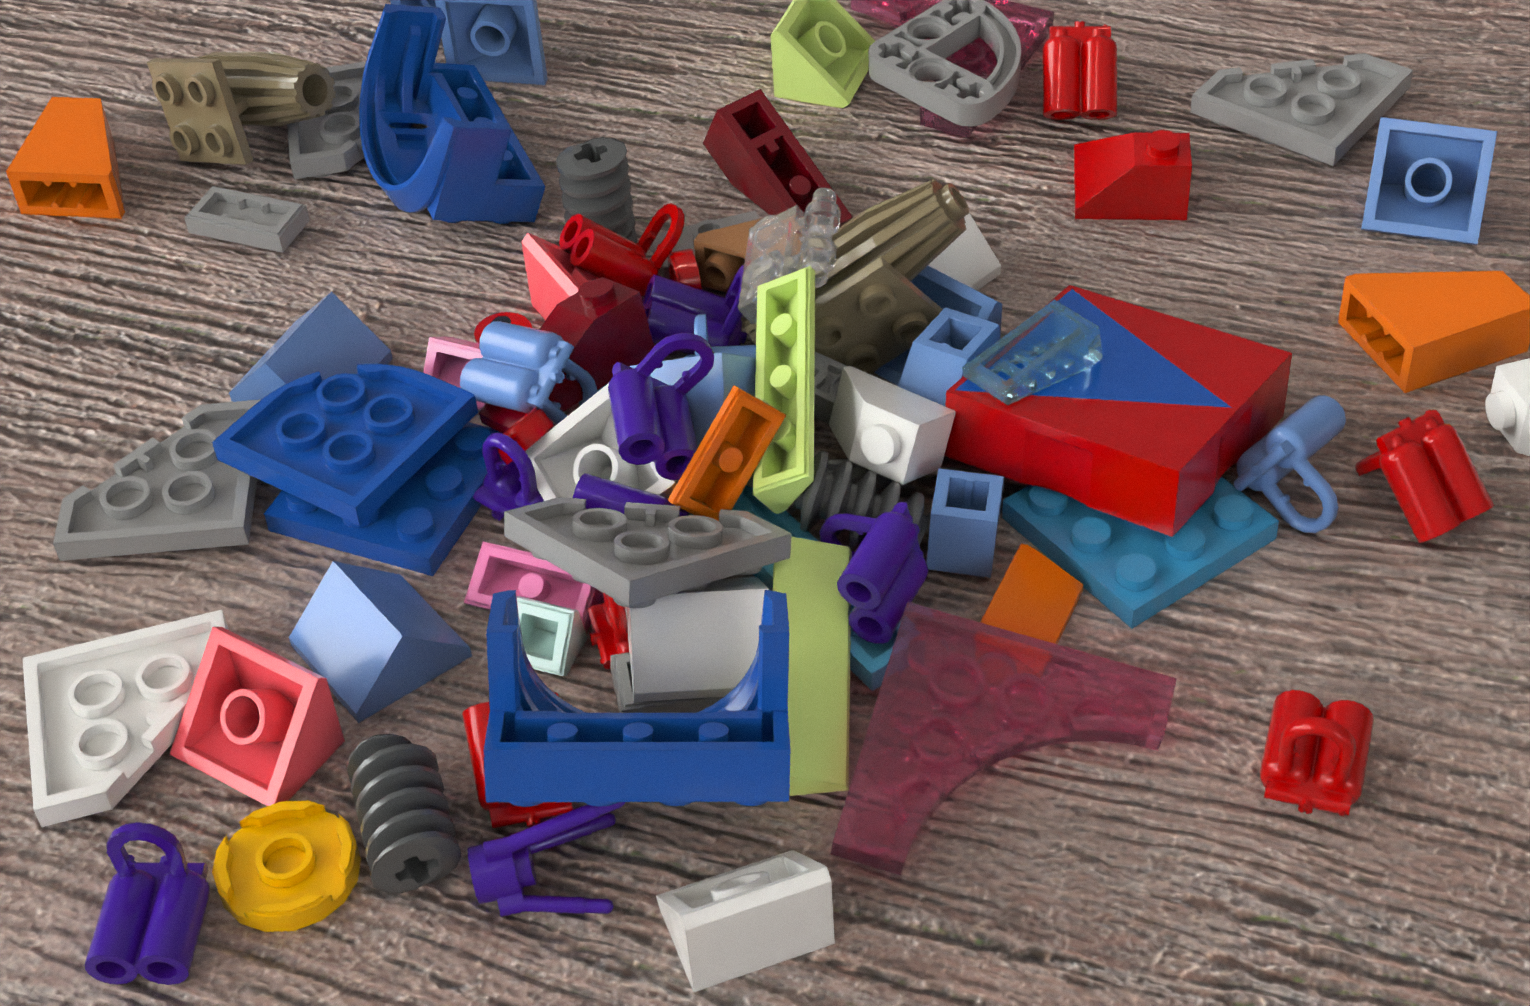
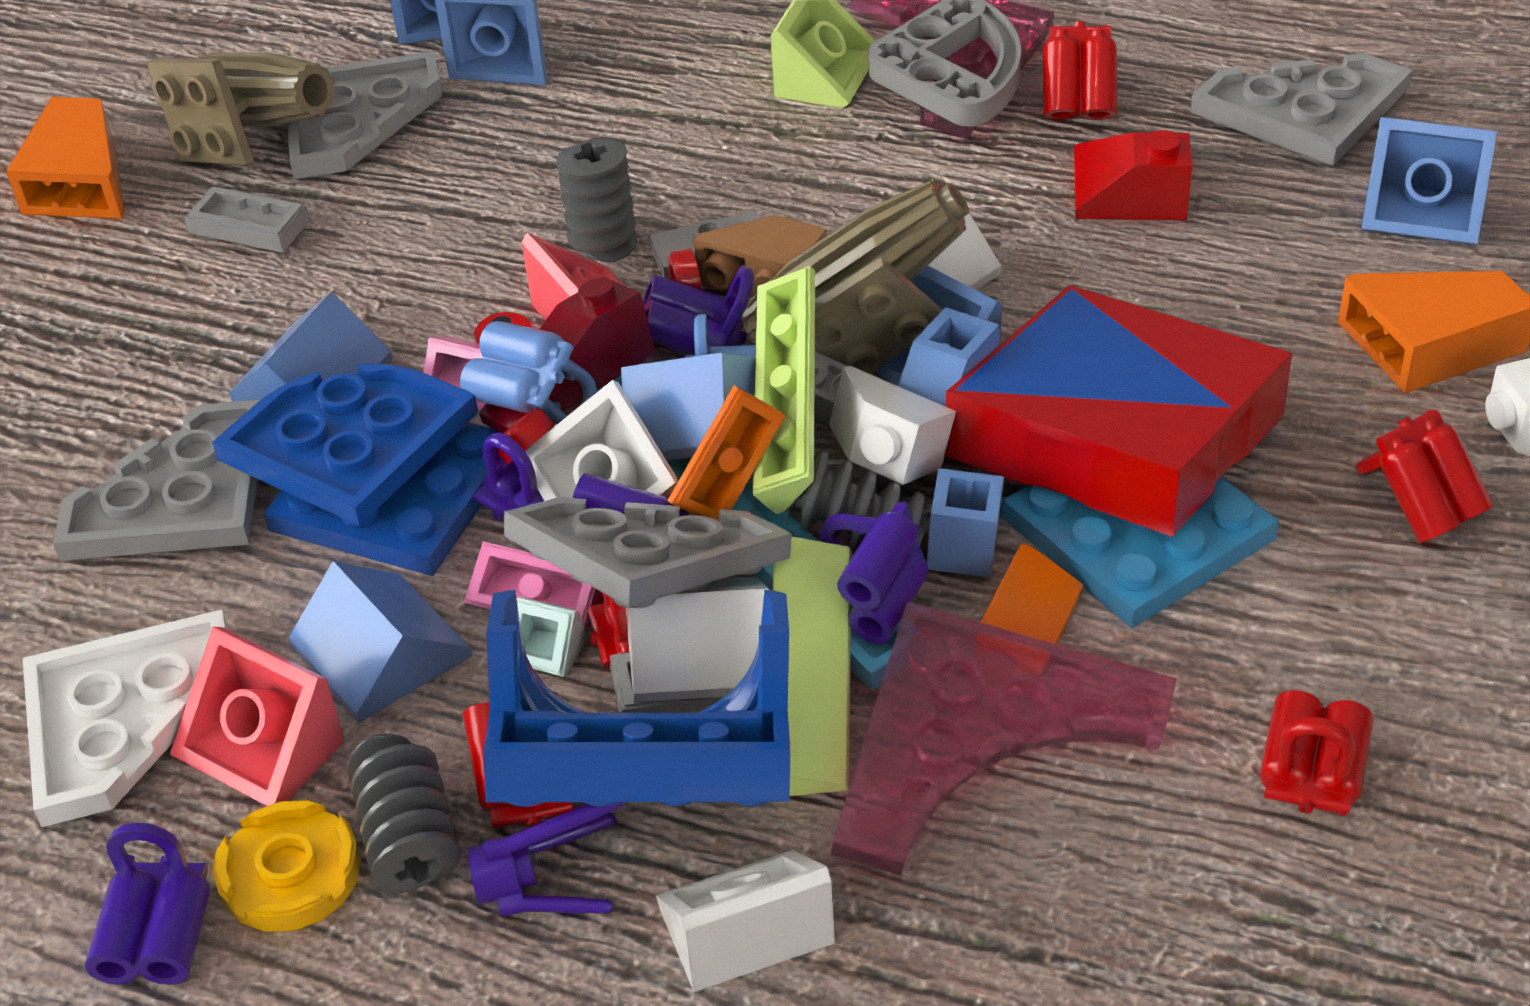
blue piece [359,4,546,224] -> none
red piece [559,203,685,296] -> none
dark purple piece [608,333,714,480] -> none
dark red slope [703,89,853,234] -> none
clear plate [738,188,841,324] -> none
clear light blue slope [962,300,1103,405] -> none
medium blue piece [1234,395,1346,533] -> none

